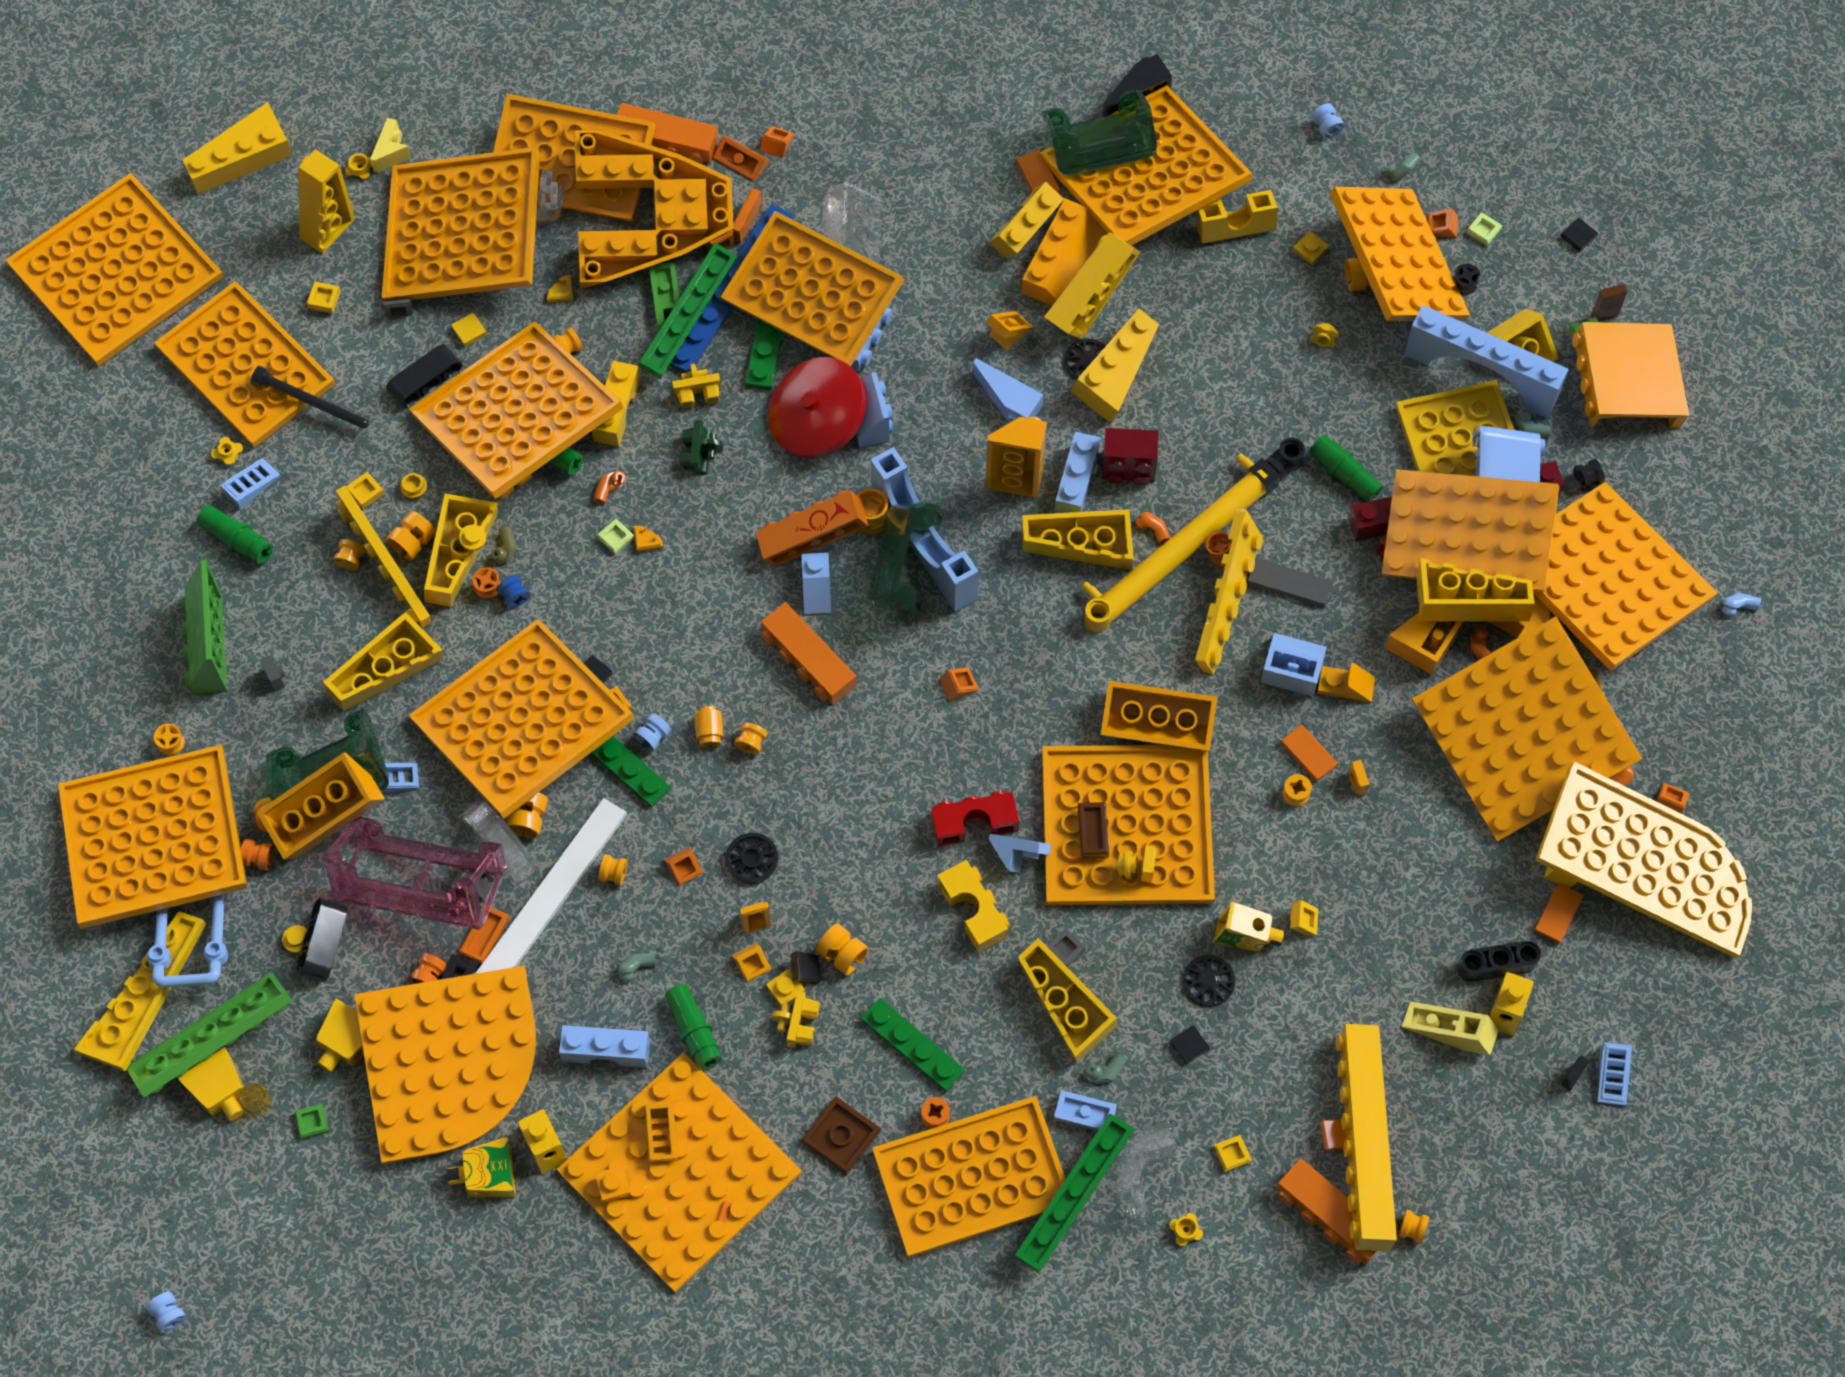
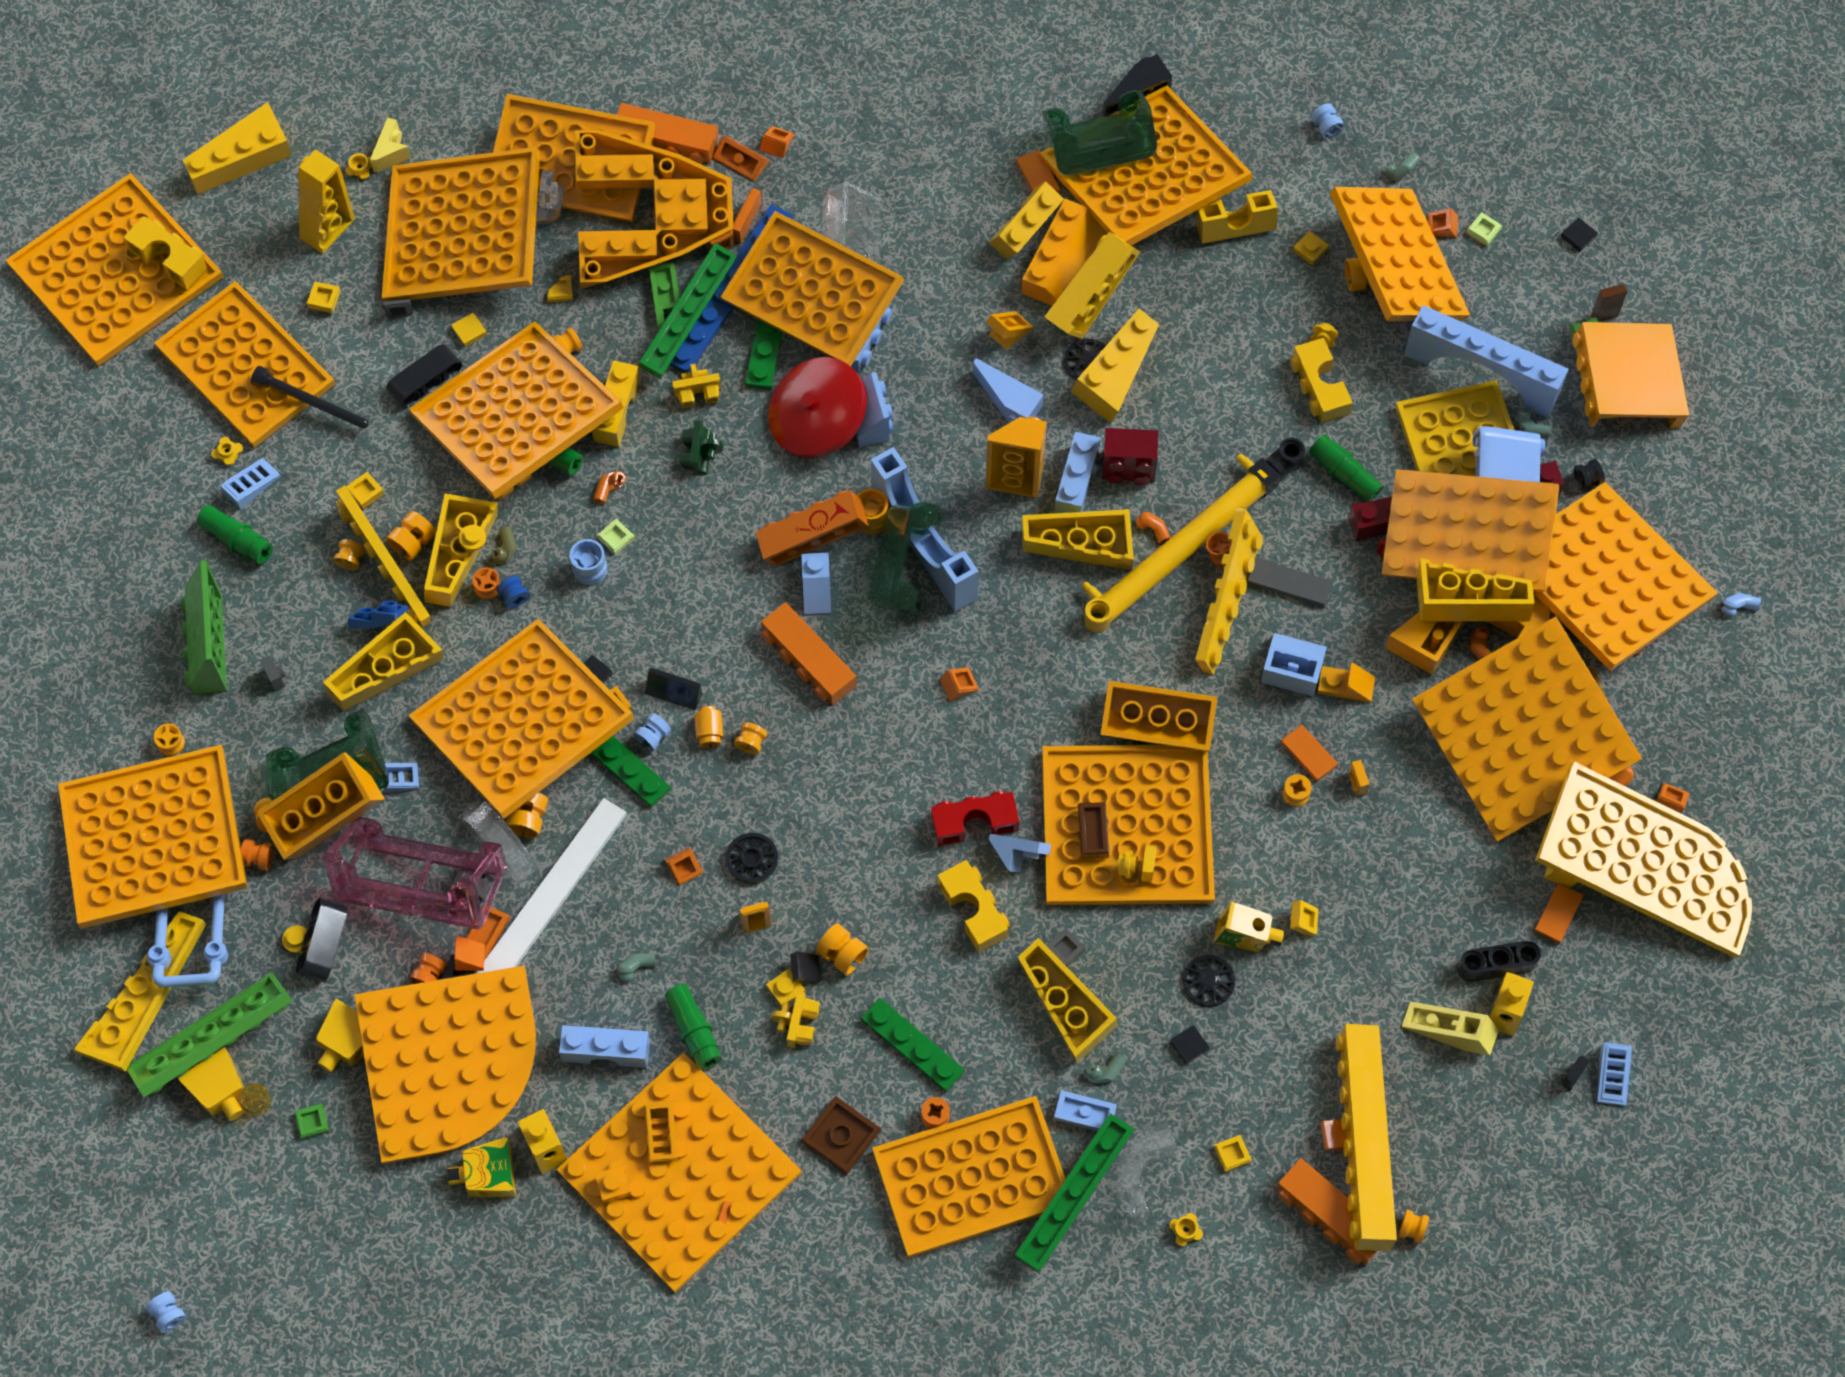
yellow plate [400,473,427,499] -> none
light orange wheel [599,854,628,886] -> none
light orange tile [633,526,664,553] -> none
light orange slope [731,942,771,983] -> none
black wheel [1453,263,1480,295] -> none
yellow slope [1487,309,1559,362] -> none
none -> yellow arch [123,216,207,290]
none -> blue slope [348,601,408,629]
none -> orange slope [455,936,485,971]
none -> light blue wheel [569,539,607,585]
none -> black slope [645,668,702,710]
none -> yellow arch [1290,338,1353,423]

